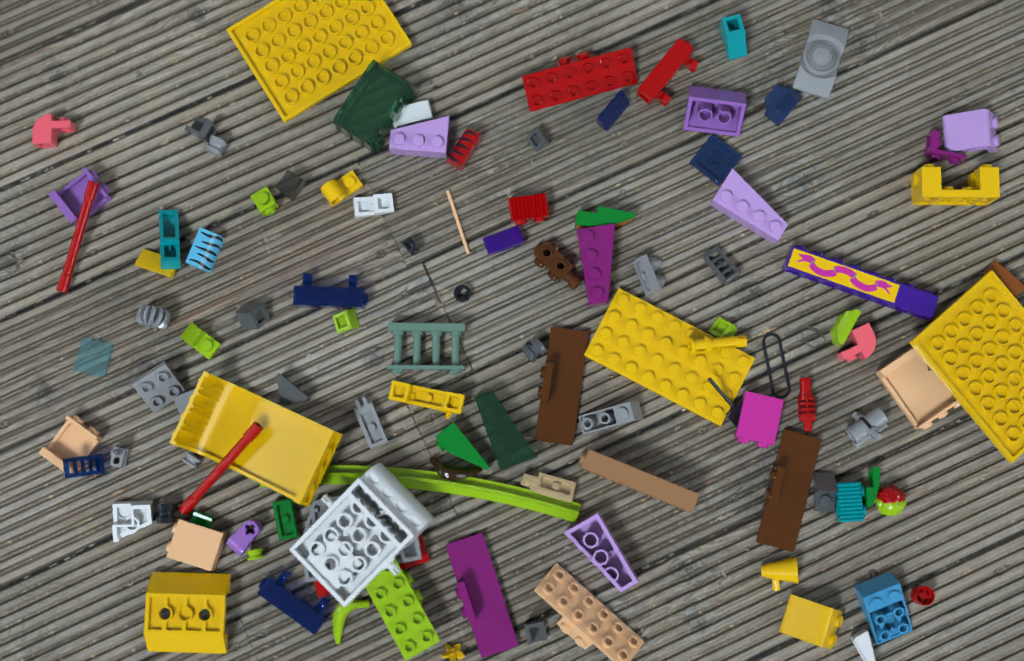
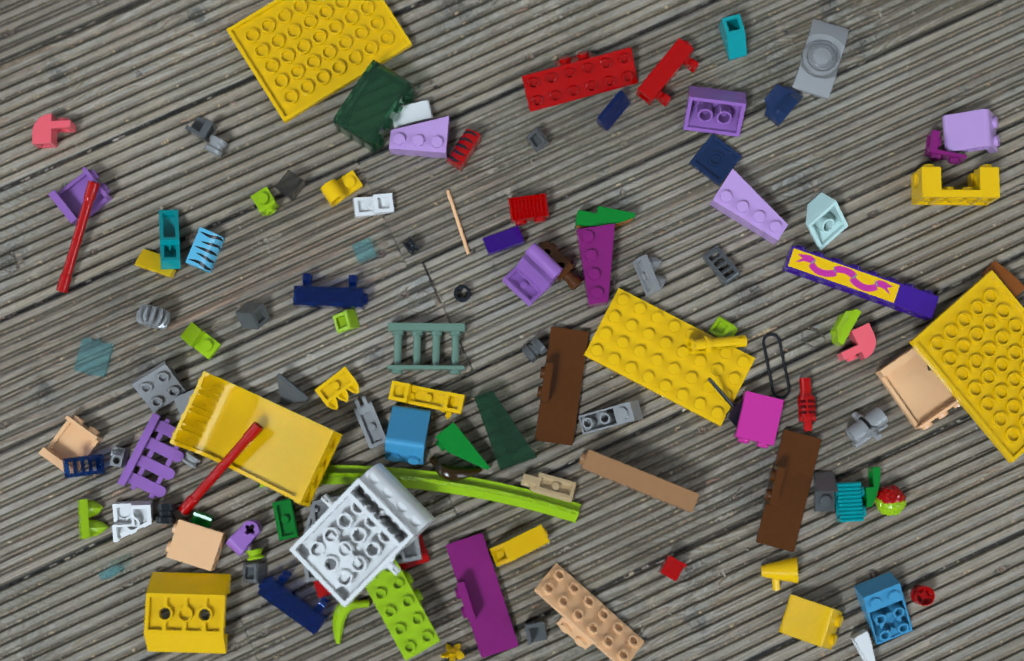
lavender wedge [564,512,639,592] -> none
none -> lime tile [77,499,108,539]
none -> clear light blue tile [99,564,124,580]
none -> medium lavender fence [117,412,184,499]
none -> dark grey slope [243,563,267,583]
none -> yellow plate [315,367,359,410]
none -> clear light blue tile [352,238,377,264]
none -> dark azure piece [385,405,431,465]
none -> yellow slope [488,525,549,567]
none -> medium lavender piece [502,243,563,307]
none -> red panel [658,555,687,581]
none -> light aqua slope [806,192,848,250]

